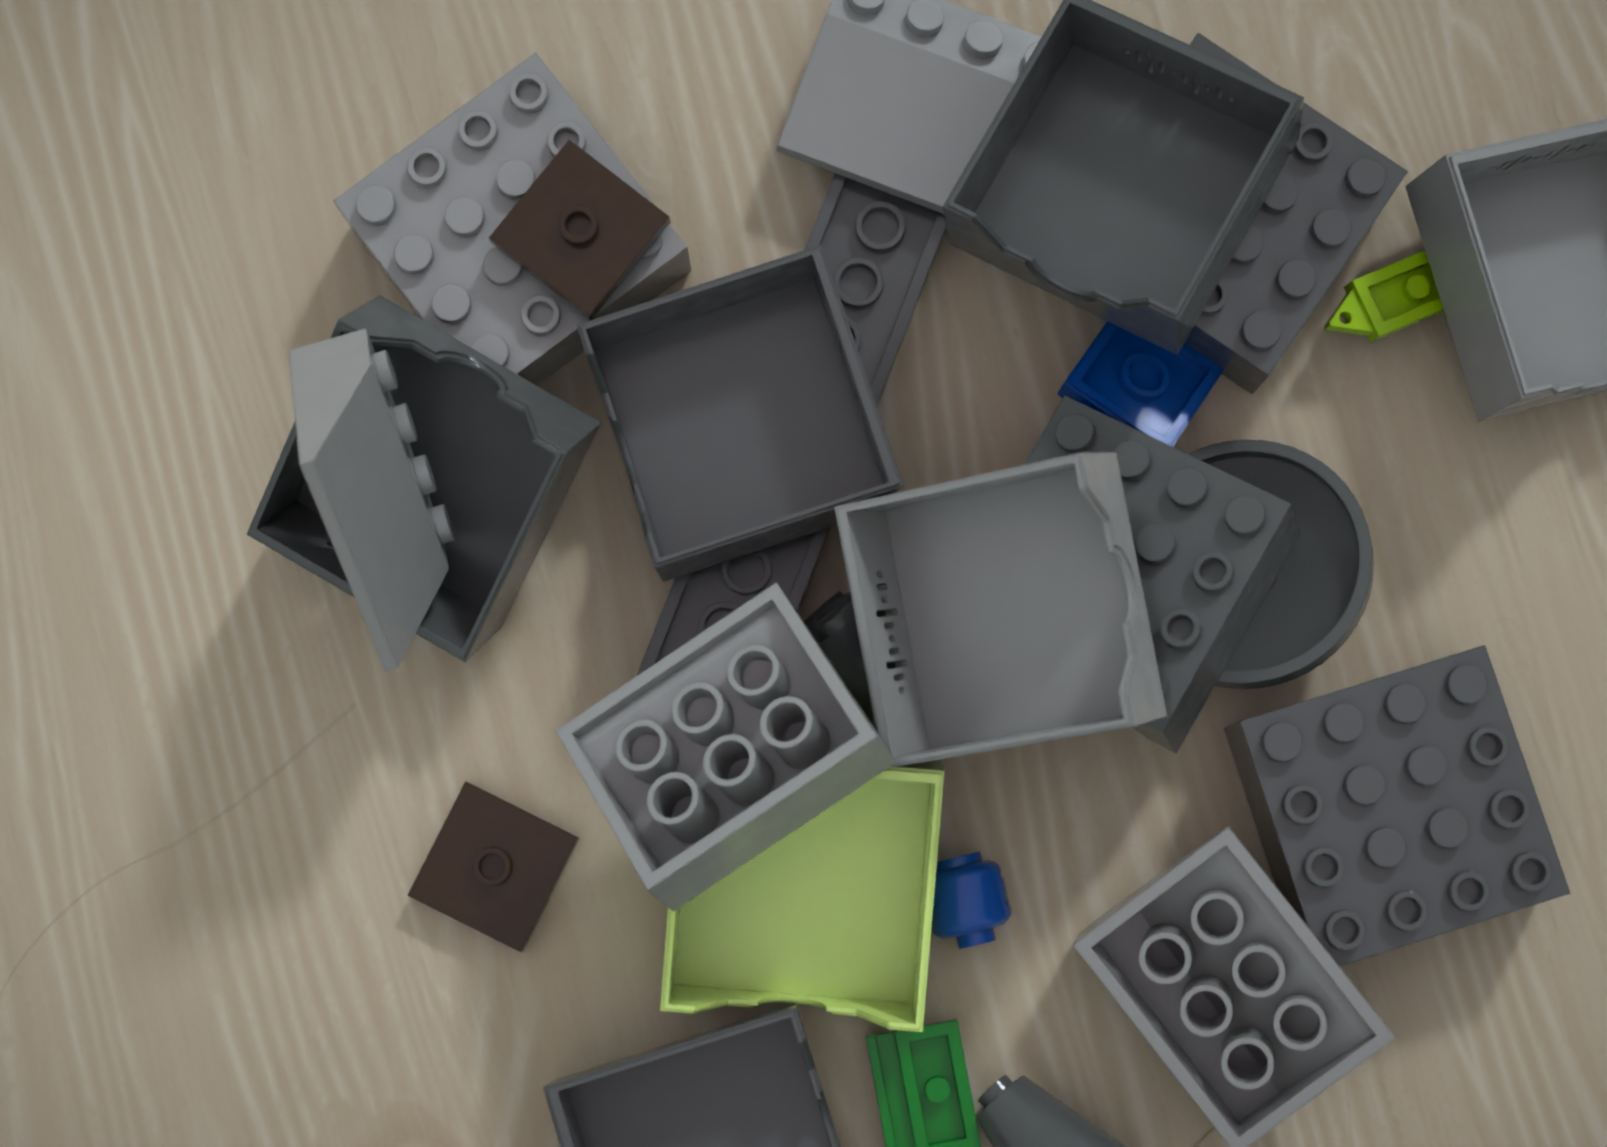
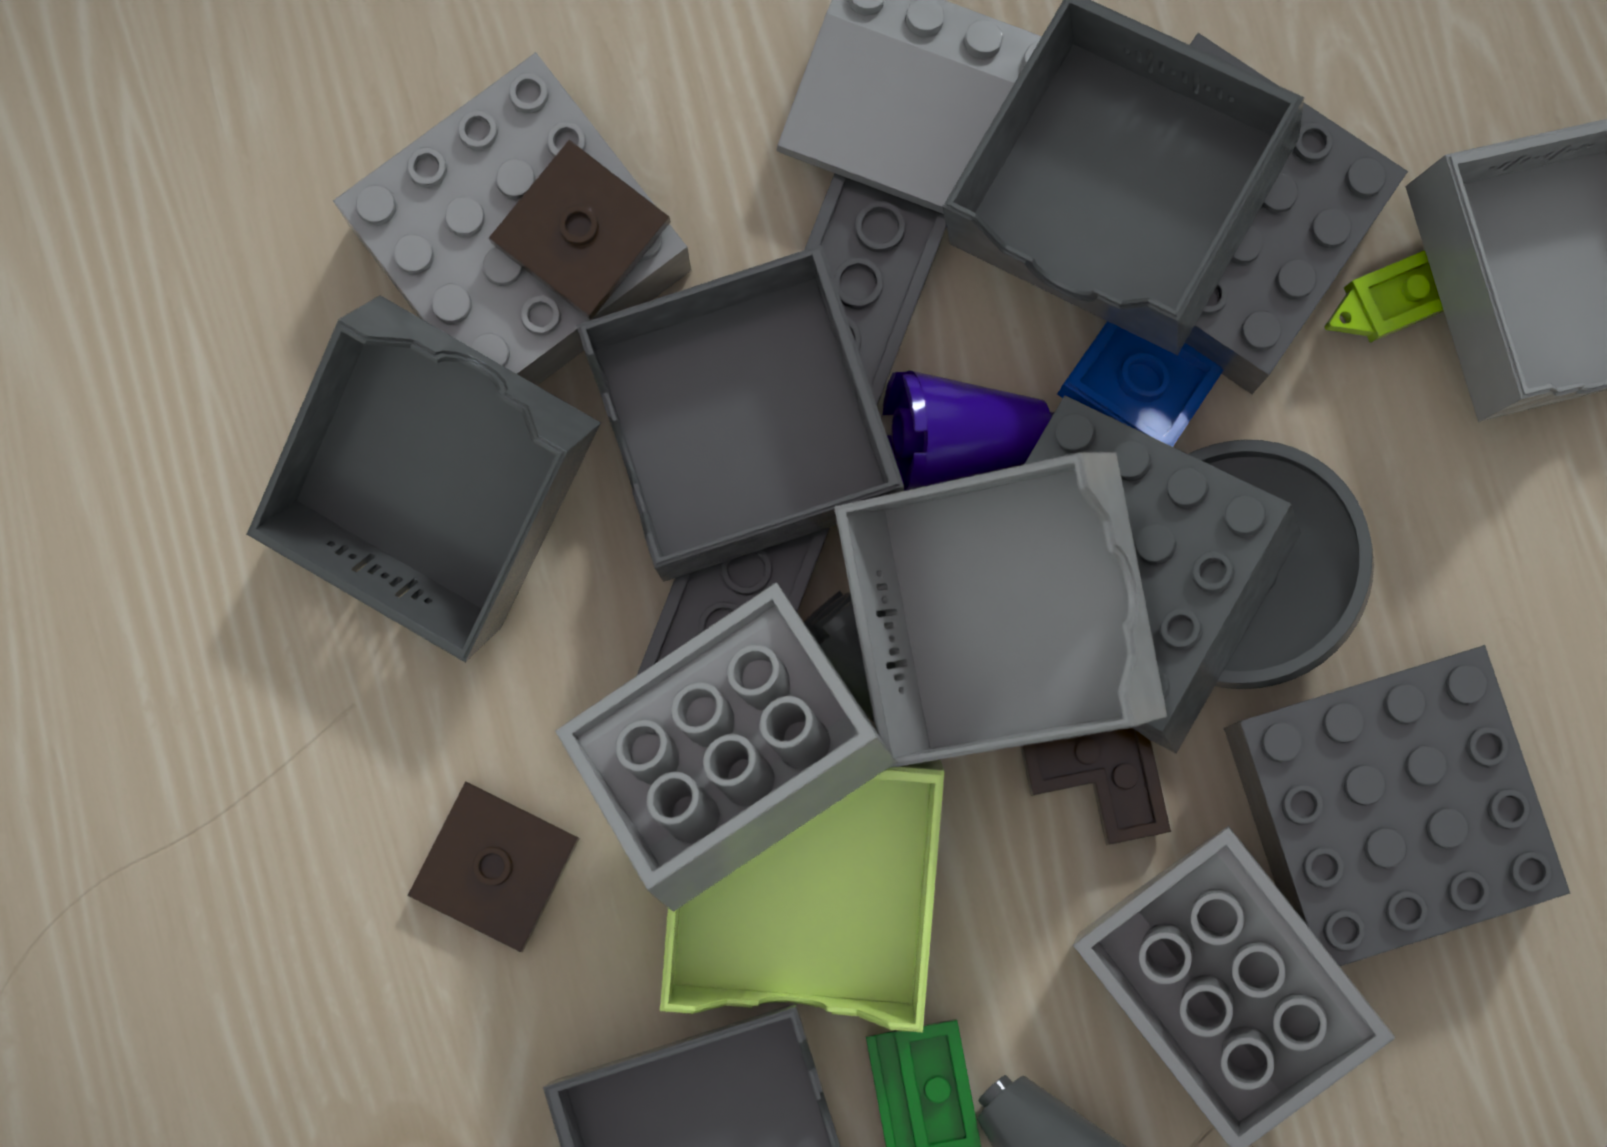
light grey slope [289,328,455,671] -> none
blue head [931,851,1011,949] -> none
none -> dark purple cone [882,370,1055,491]
none -> dark brown plate [1020,727,1171,845]

